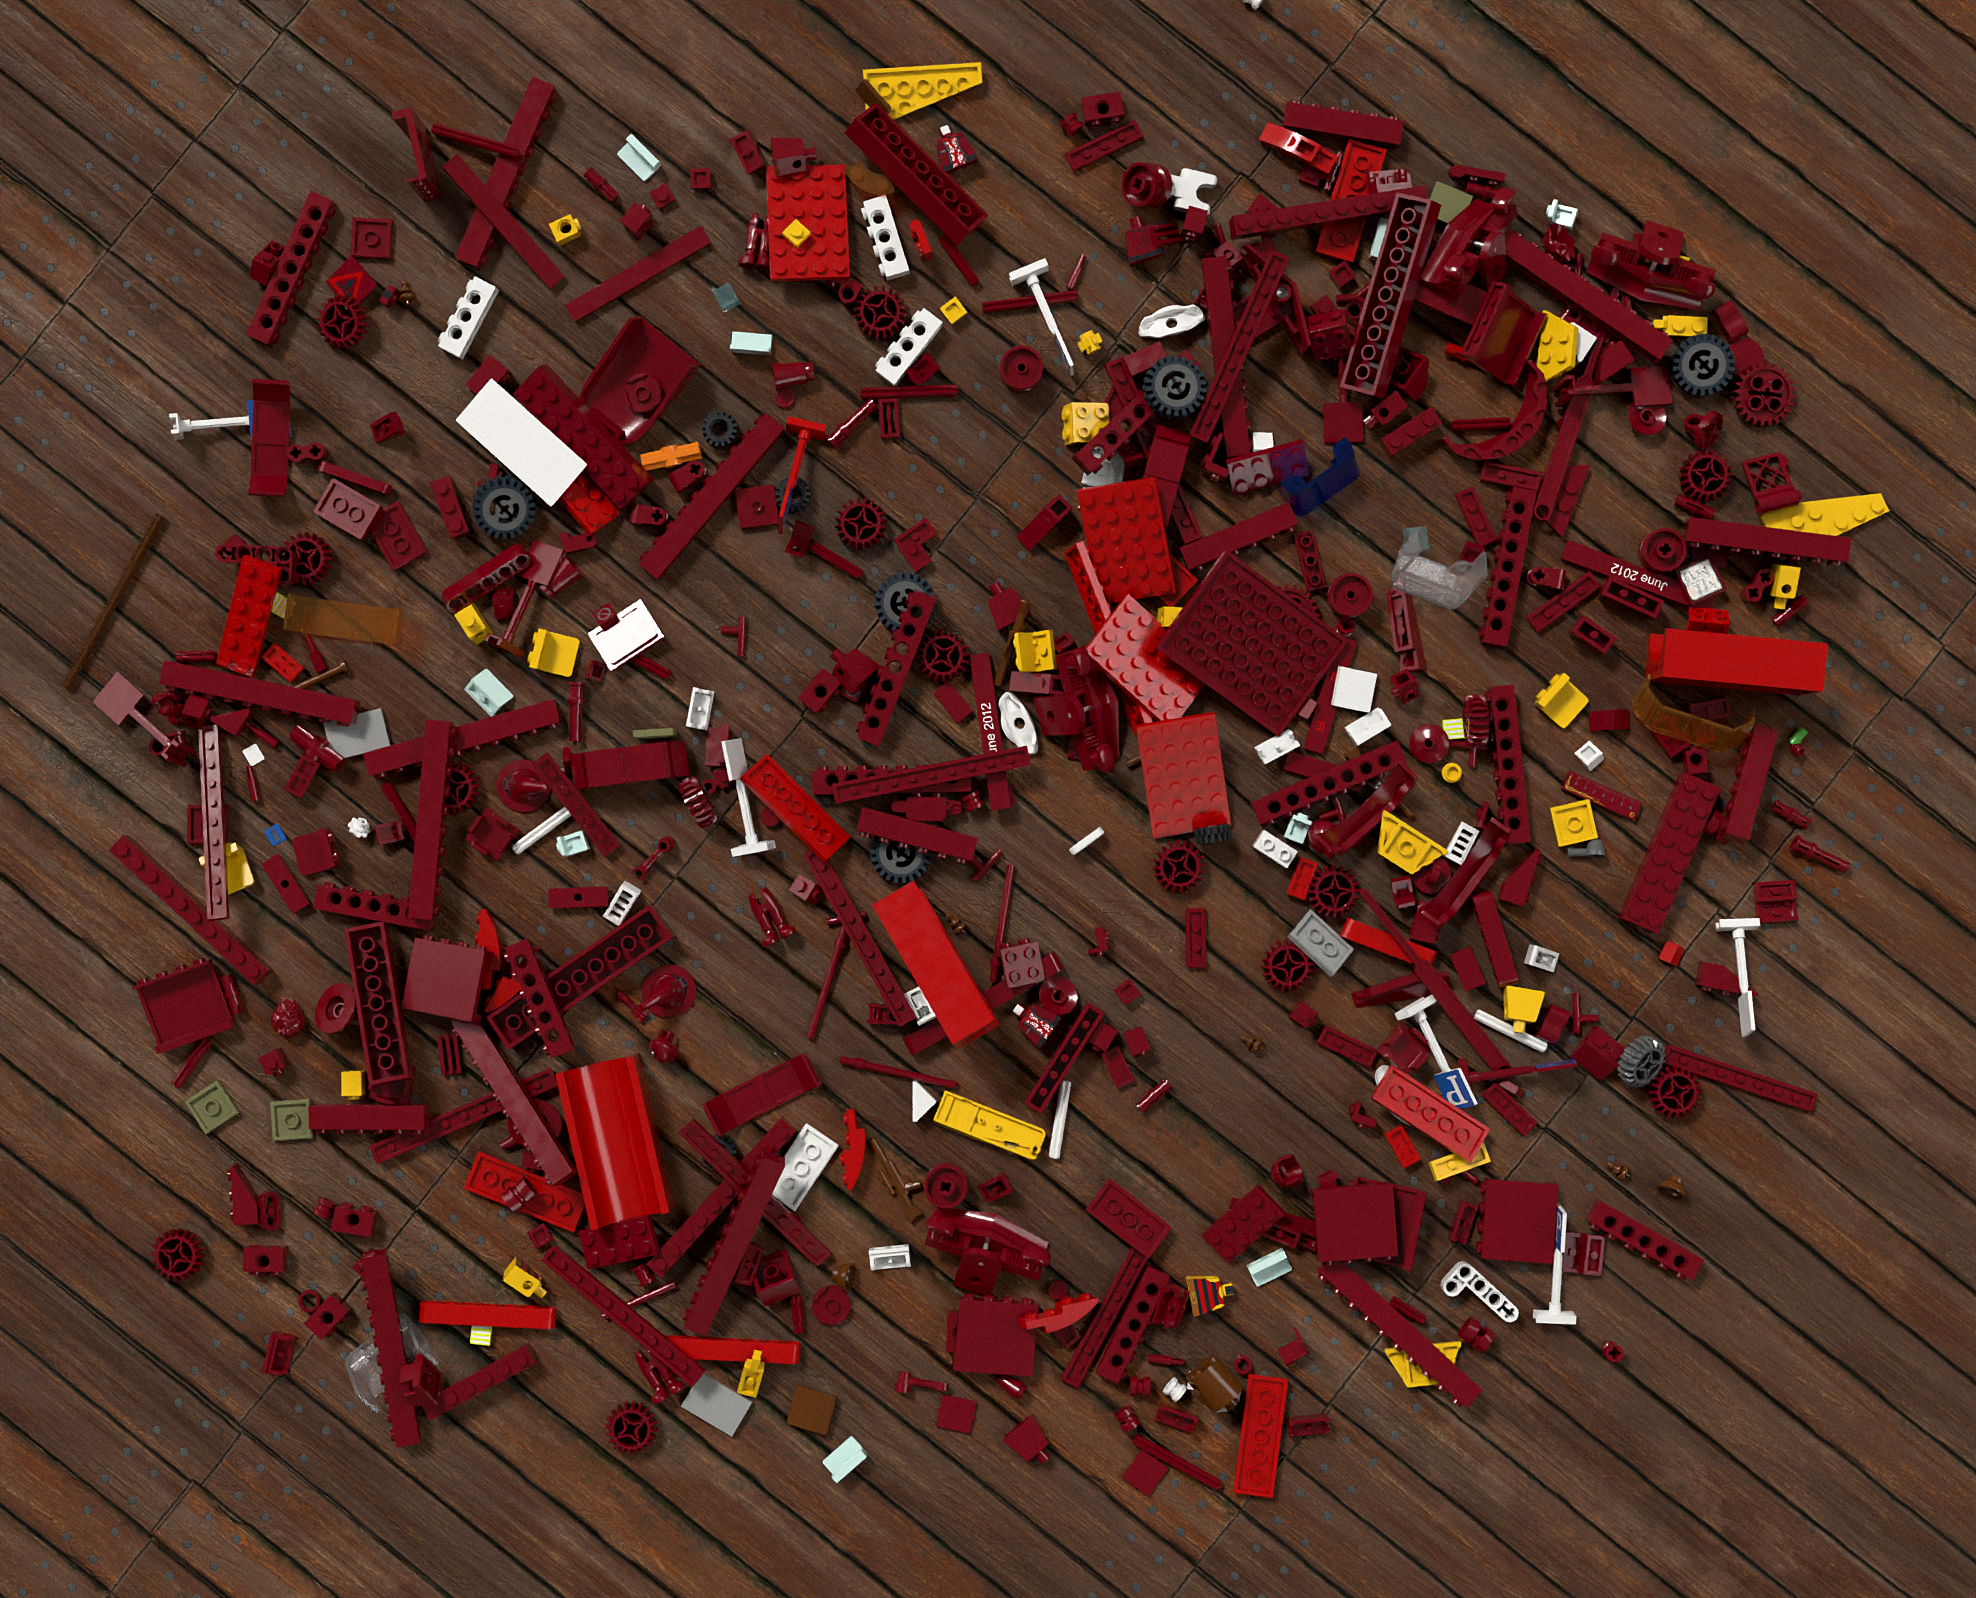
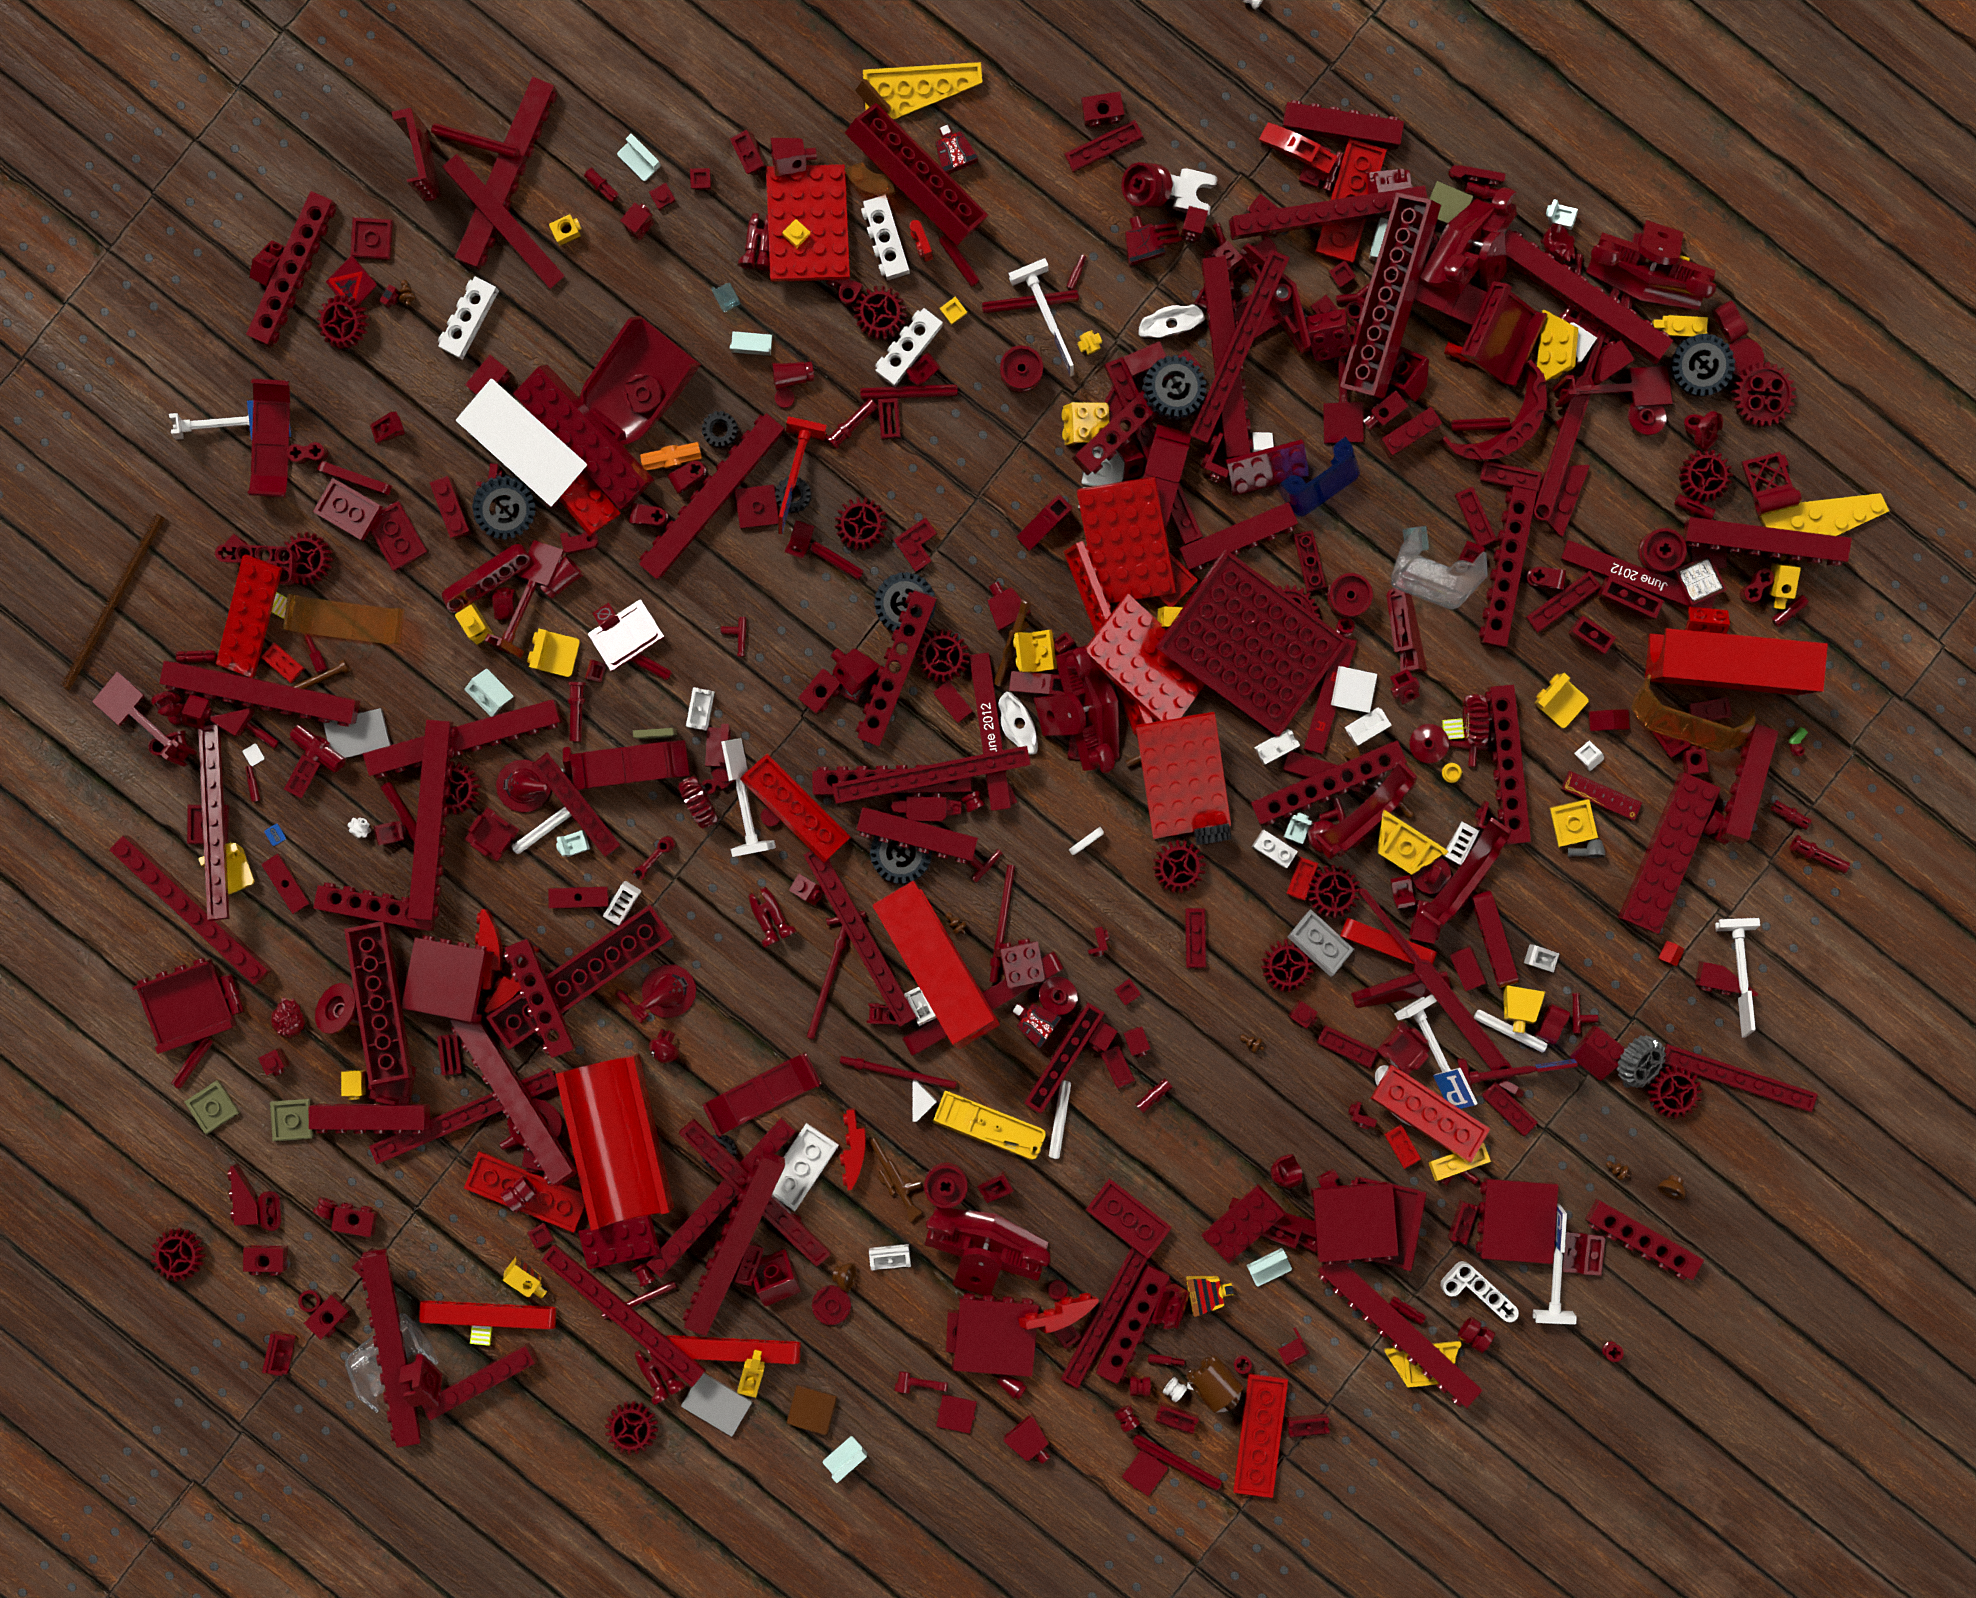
dark red bracket [292,828,340,876] -> none
dark red tile [565,226,711,323] -> none
dark red axle [790,1295,805,1334] -> none
dark red wheel [1059,112,1084,138] -> none
dark red slope [1296,697,1318,720] -> none
dark red slope [1497,849,1542,906] -> none
dark red slope [1754,880,1798,924] -> none

